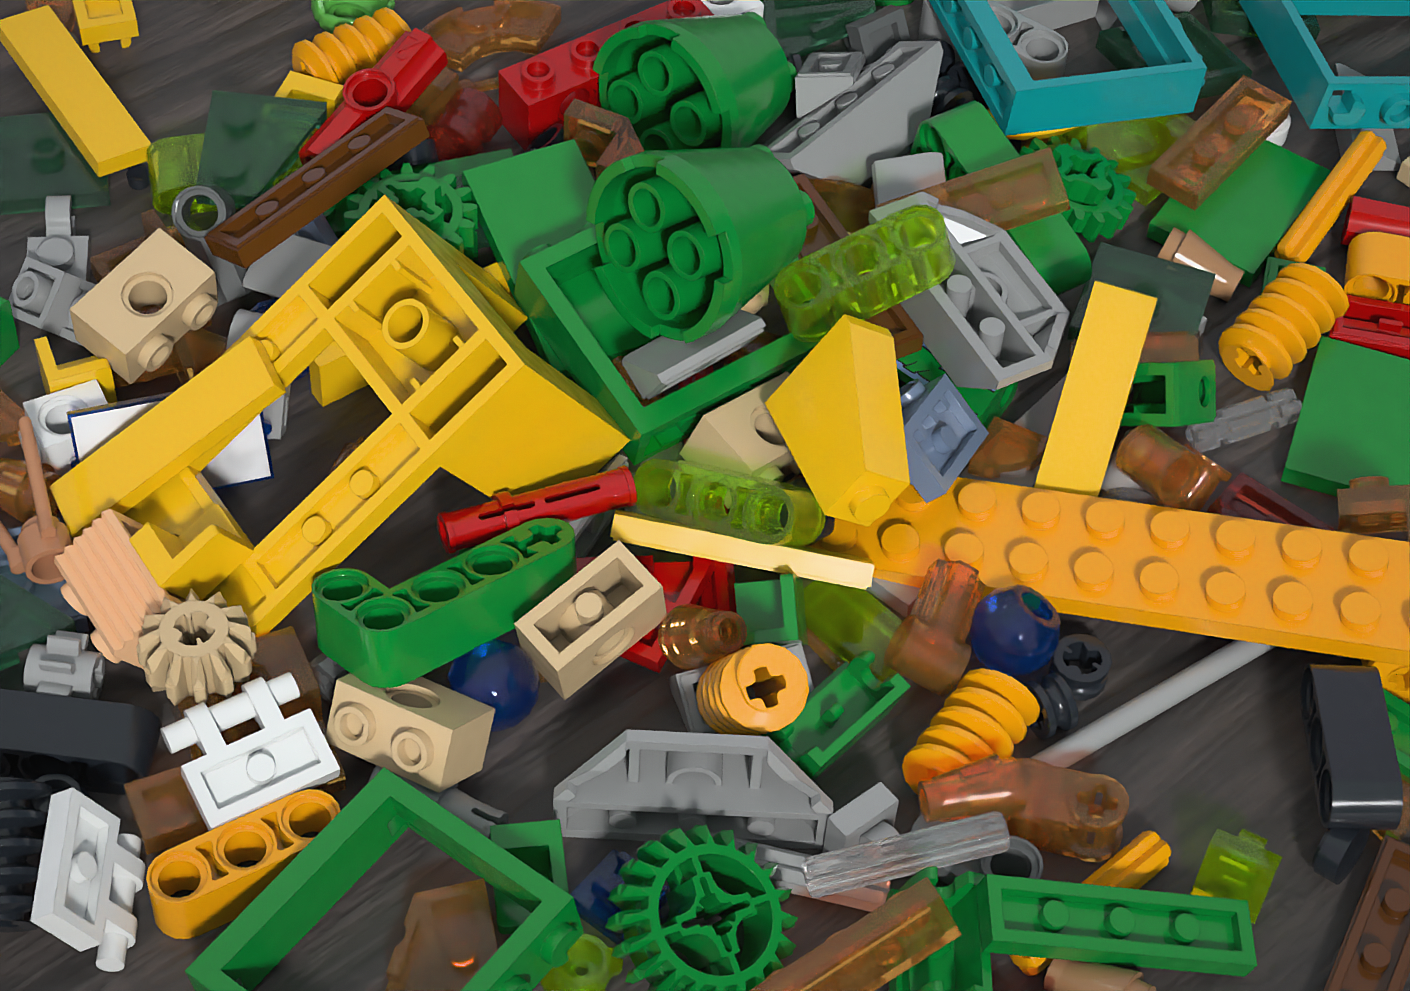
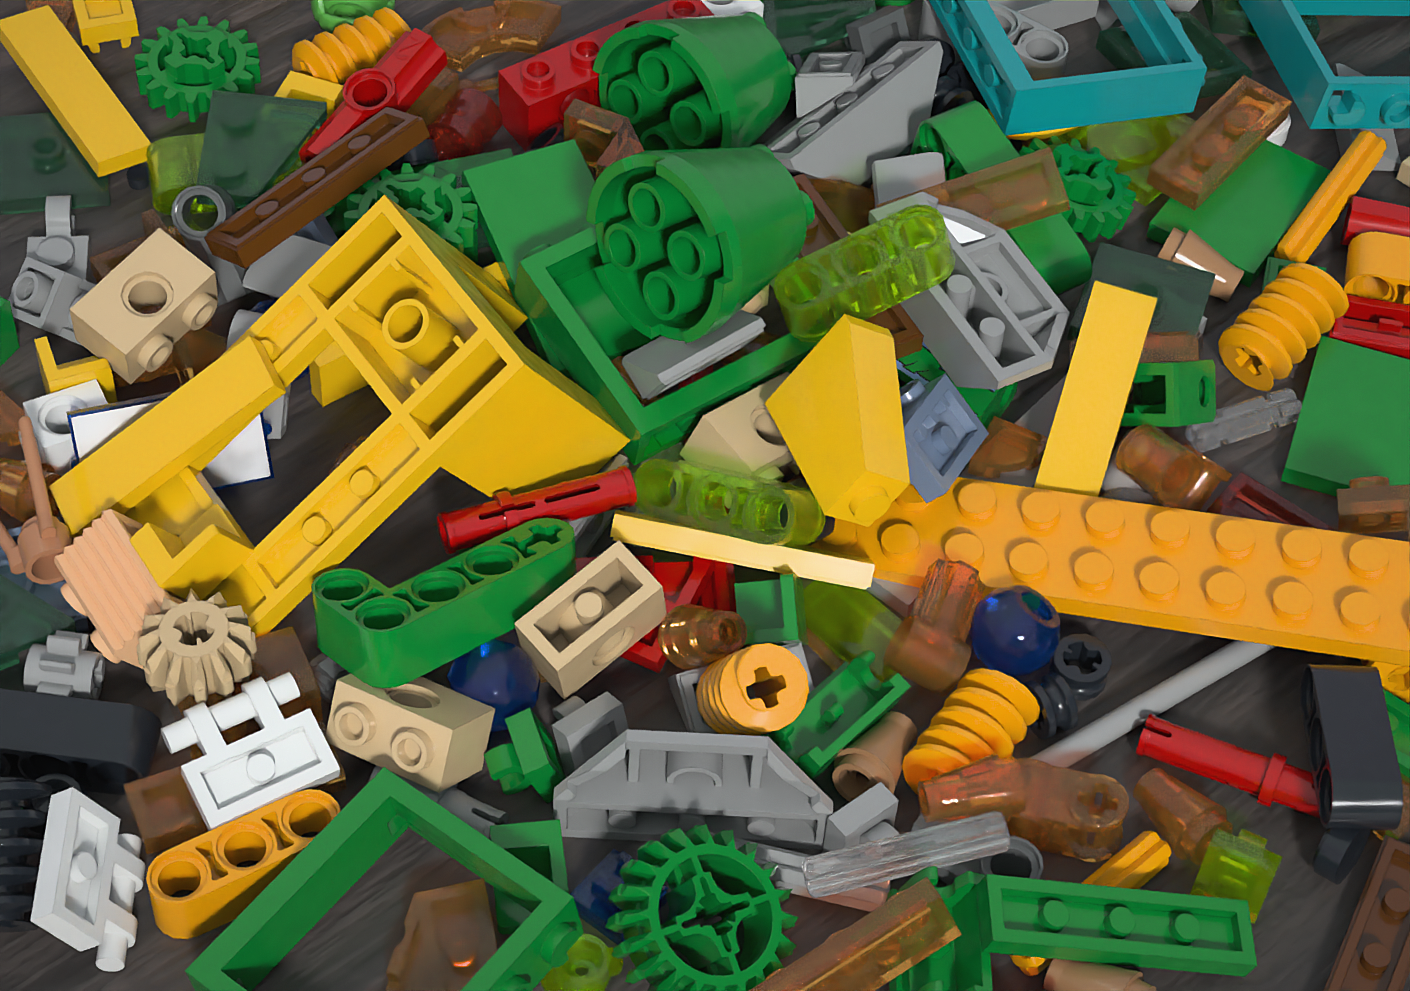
none -> green gear [134,16,262,122]
none -> green tile [484,708,566,803]
none -> light grey tile [552,692,629,777]
none -> medium nougat cone [832,711,918,802]
none -> clear orange cone [1133,768,1233,865]
none -> red pin [1136,713,1320,819]

